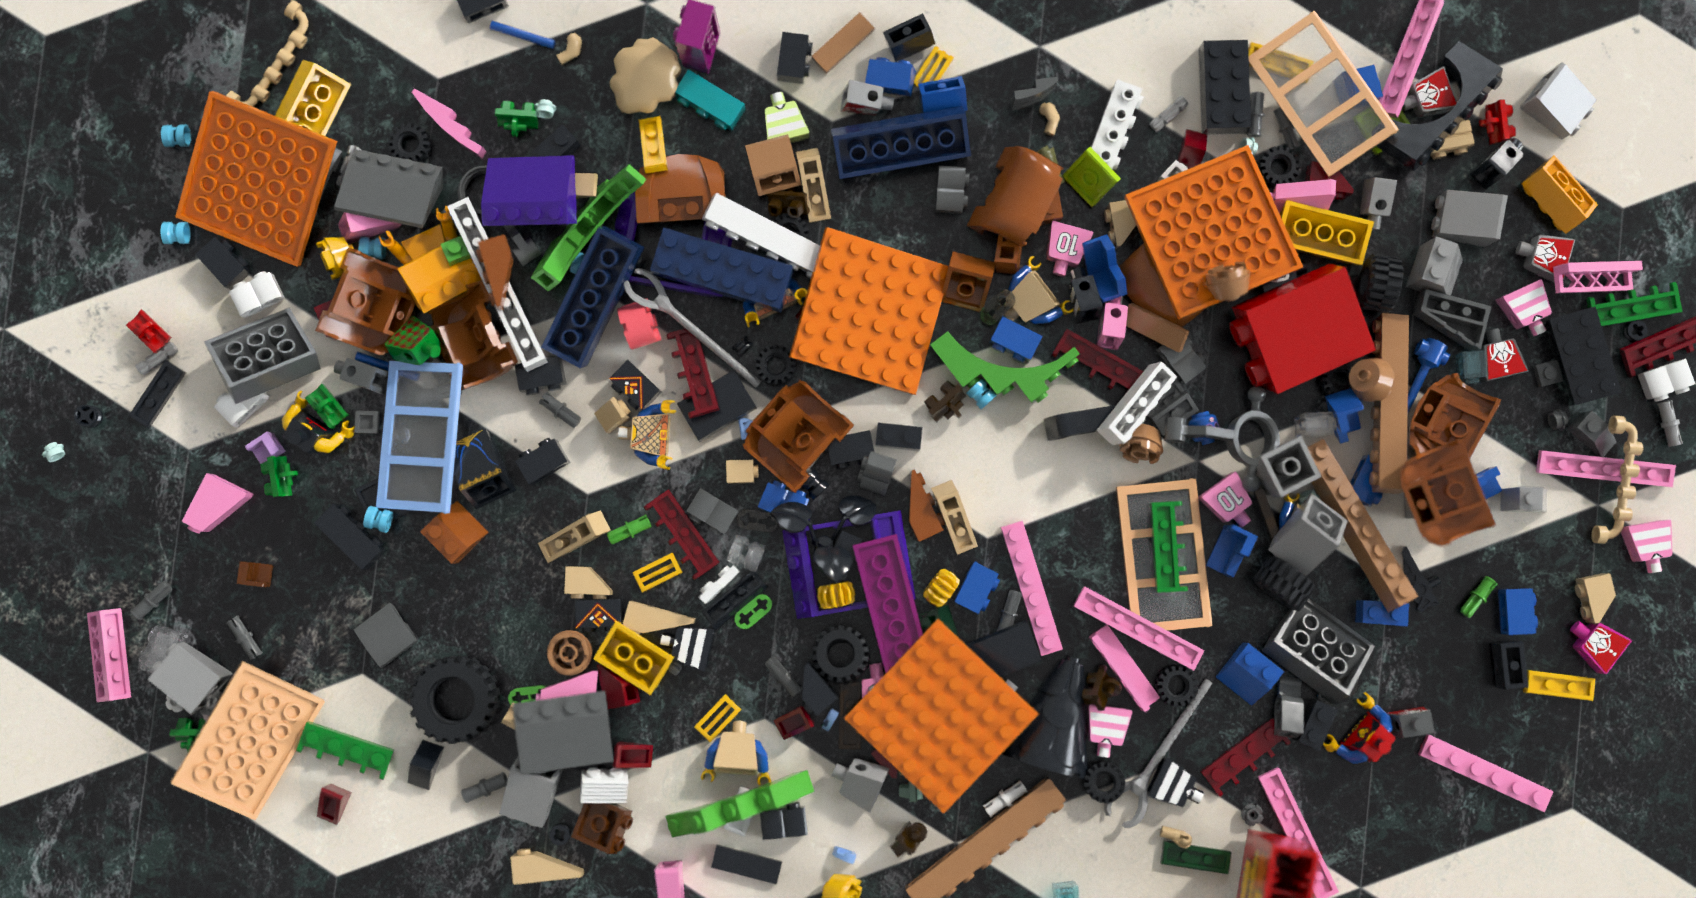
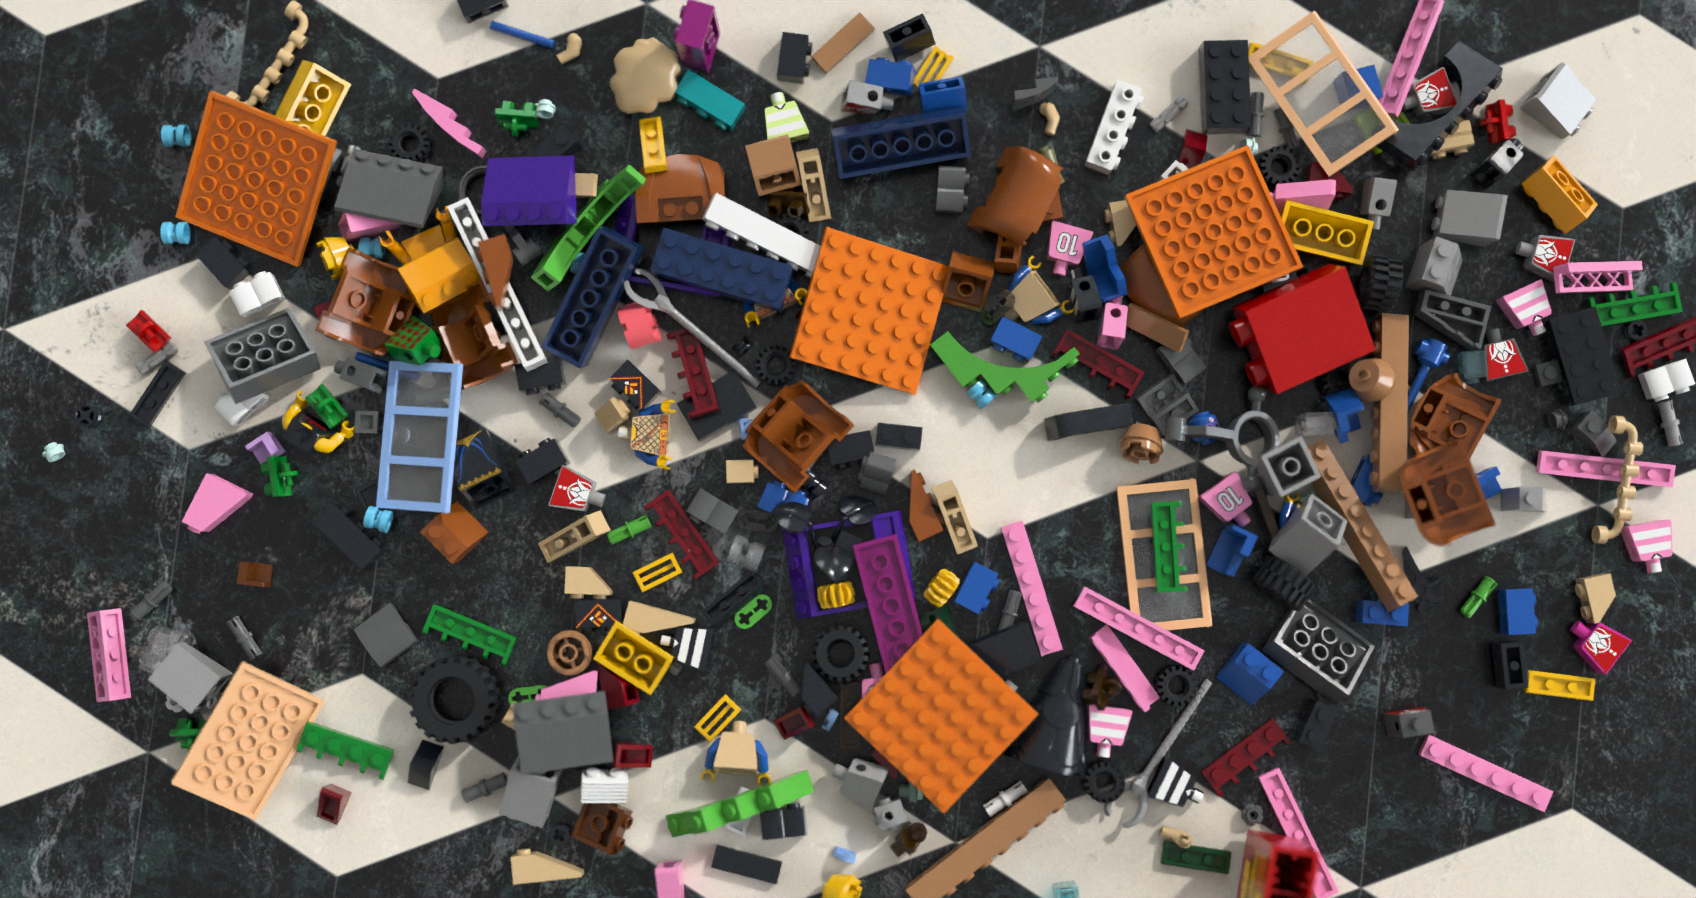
bright green plate [440,236,471,266] -> none
white plate [699,565,740,604] -> none
dark brown hips [924,381,966,423] -> none
lime tile [1062,147,1121,207] -> none
white brick [1097,361,1177,445] -> none
medium nougat cone [1205,261,1250,301] -> none
dark grey piece [1274,676,1304,738] -> none
torso [1323,692,1395,764] -> none
none -> green hinge [422,604,518,667]
none -> torso [548,465,606,512]
none -> light grey brick [871,797,907,832]

